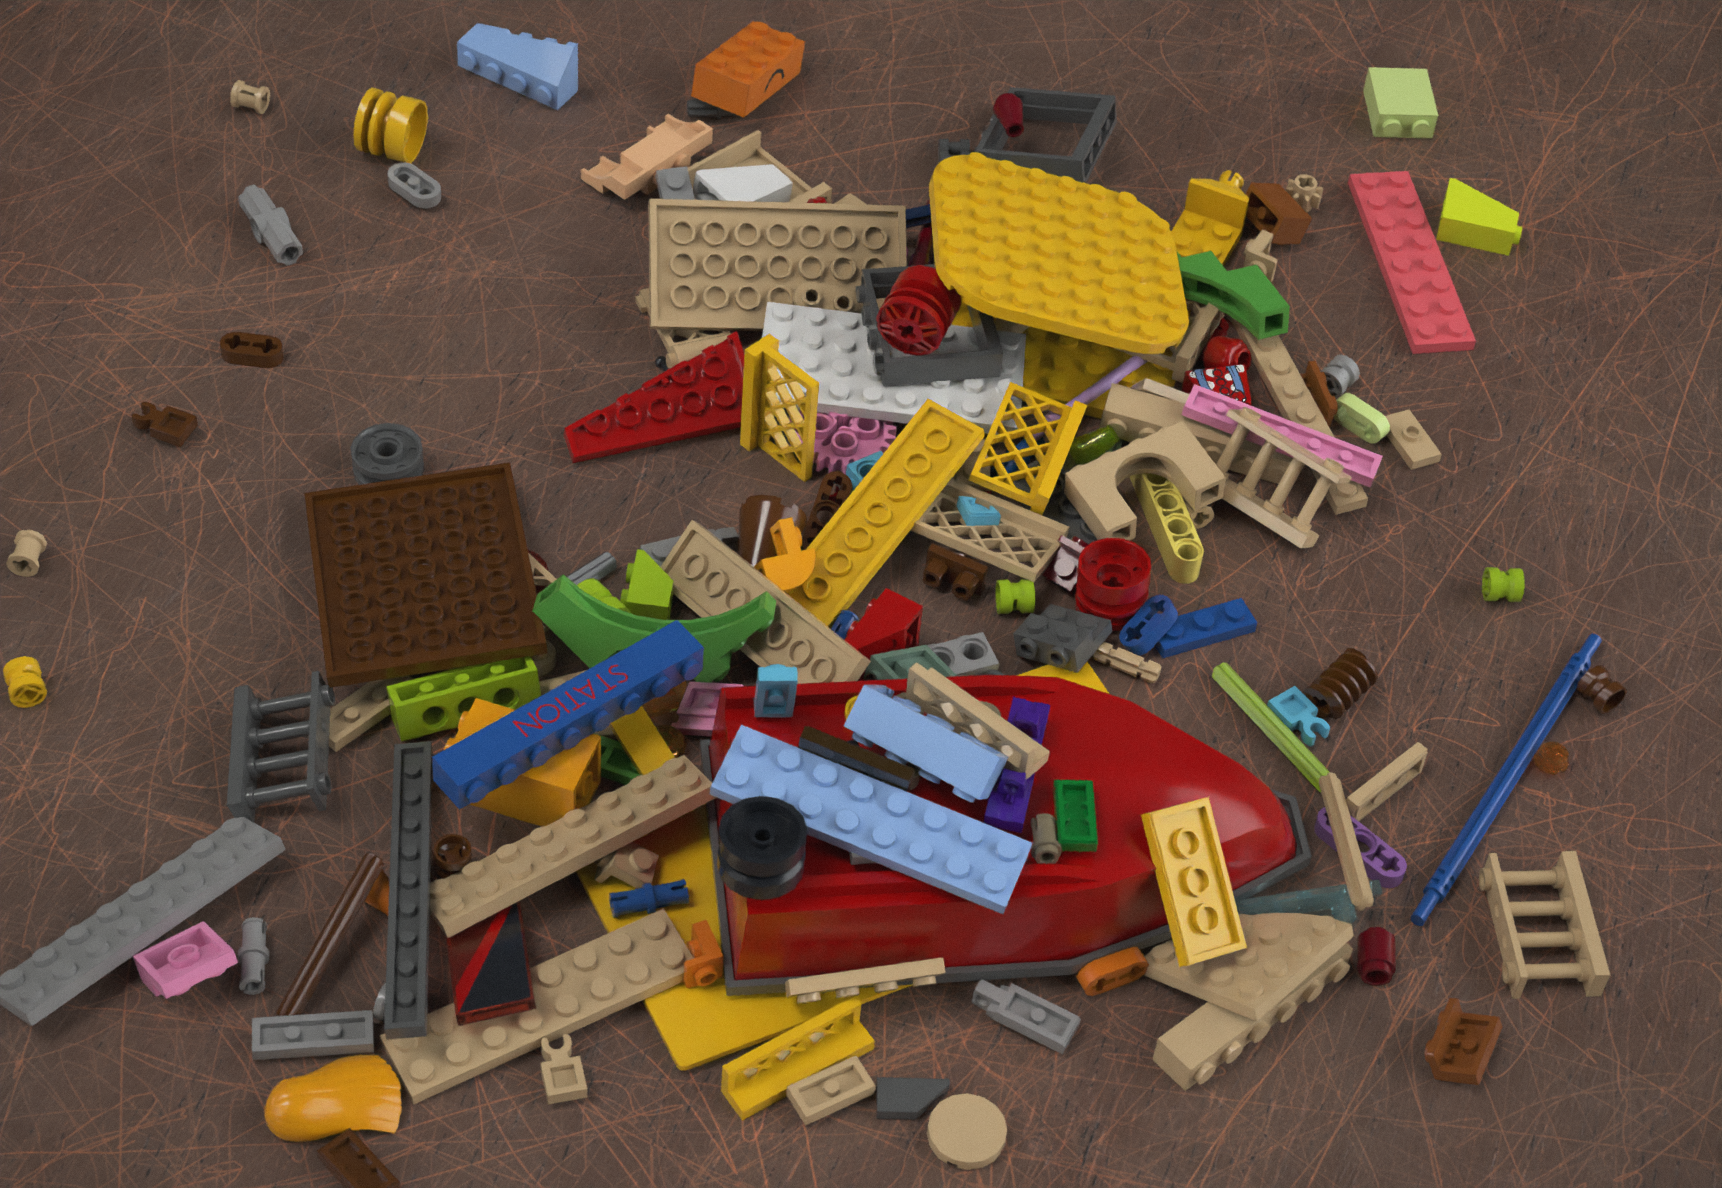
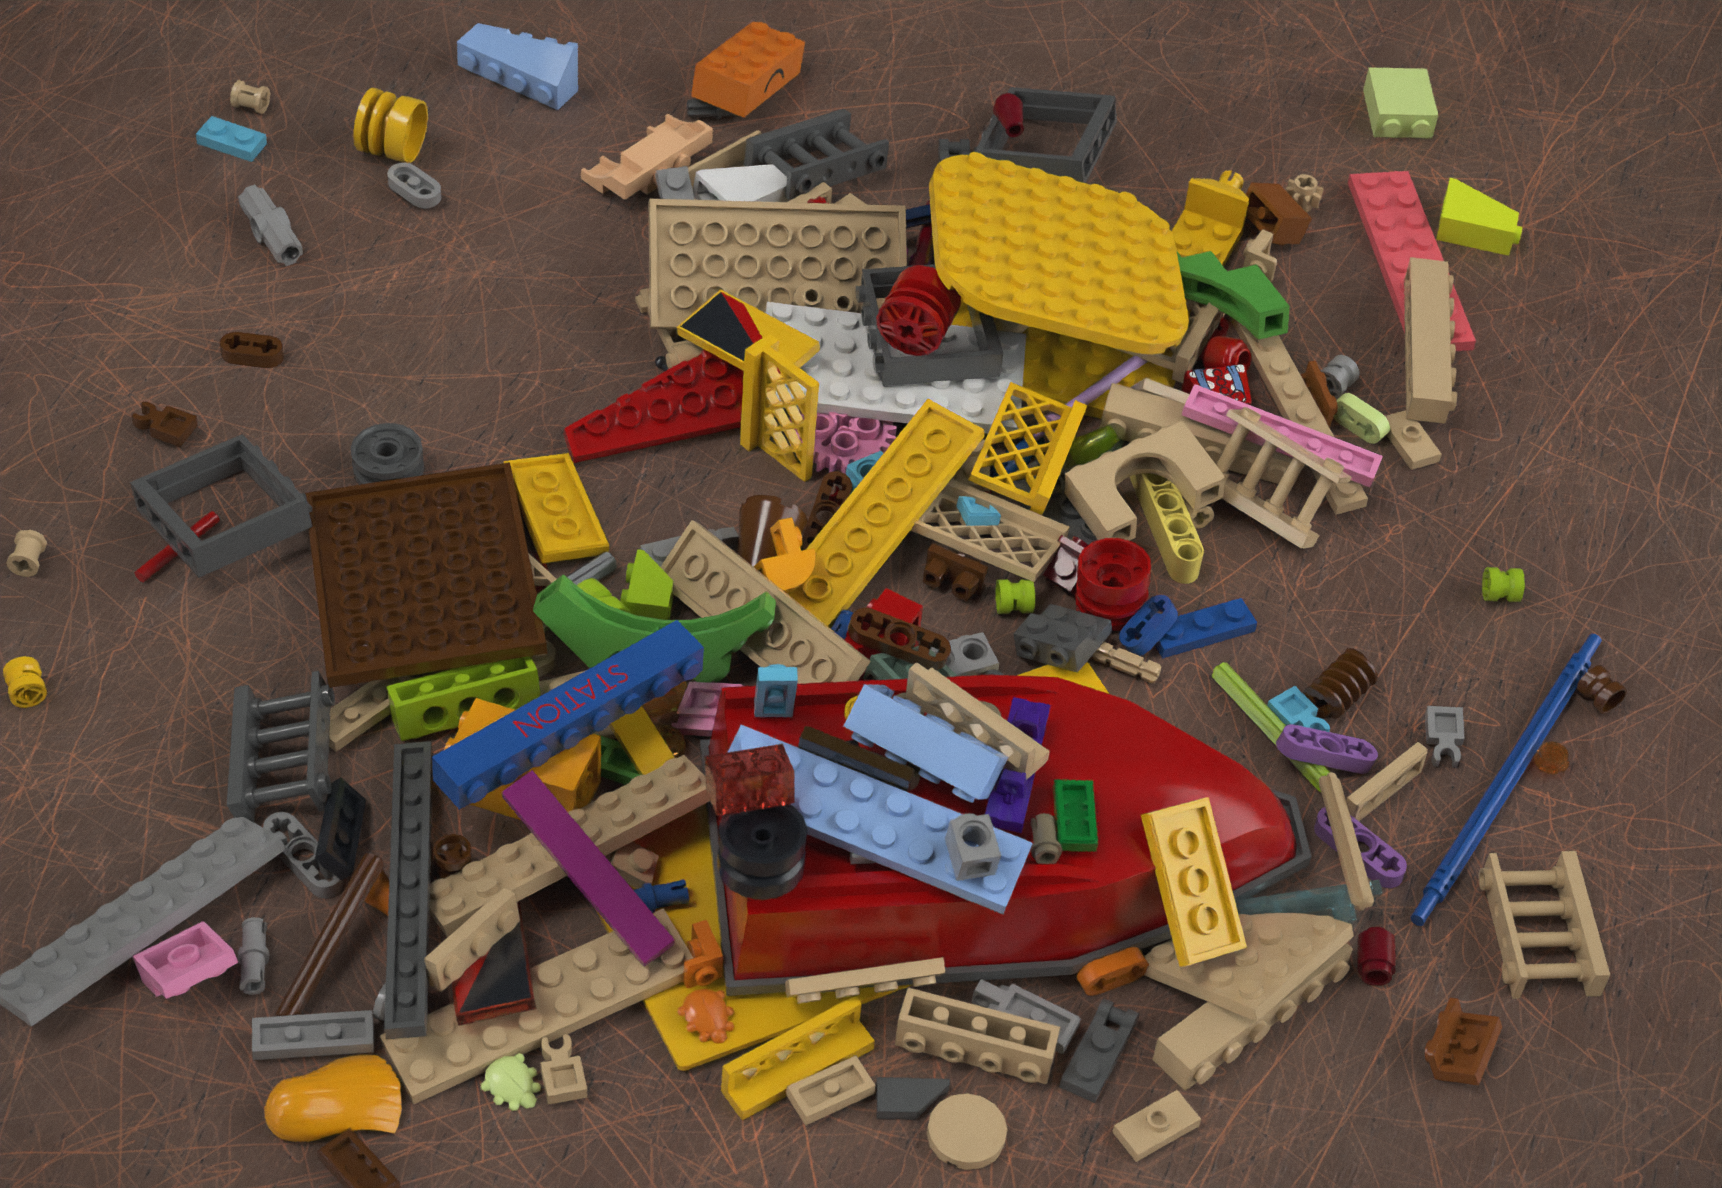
none -> dark grey window [130,434,312,578]
none -> red bar [134,511,220,583]
none -> medium azure plate [196,116,267,162]
none -> light grey beam [263,812,344,898]
none -> black plate [315,777,367,881]
none -> tan plate [424,888,520,992]
none -> yellowish green piece [481,1053,541,1111]
none -> magenta tile [502,770,675,967]
none -> yellow tile [504,453,610,563]
none -> tile [677,290,820,378]
none -> orange piece [677,989,734,1043]
none -> clear red brick [705,744,795,816]
none -> dark grey fence [744,108,889,200]
none -> reddish brown beam [848,608,951,670]
none -> tan brick [895,988,1060,1085]
none -> light grey brick [945,813,1001,881]
none -> dark grey plate [1059,998,1140,1103]
none -> tan plate [1113,1090,1201,1162]
none -> medium lavender beam [1276,724,1378,774]
none -> tan brick [1404,257,1457,424]
none -> light grey plate [1425,706,1464,768]

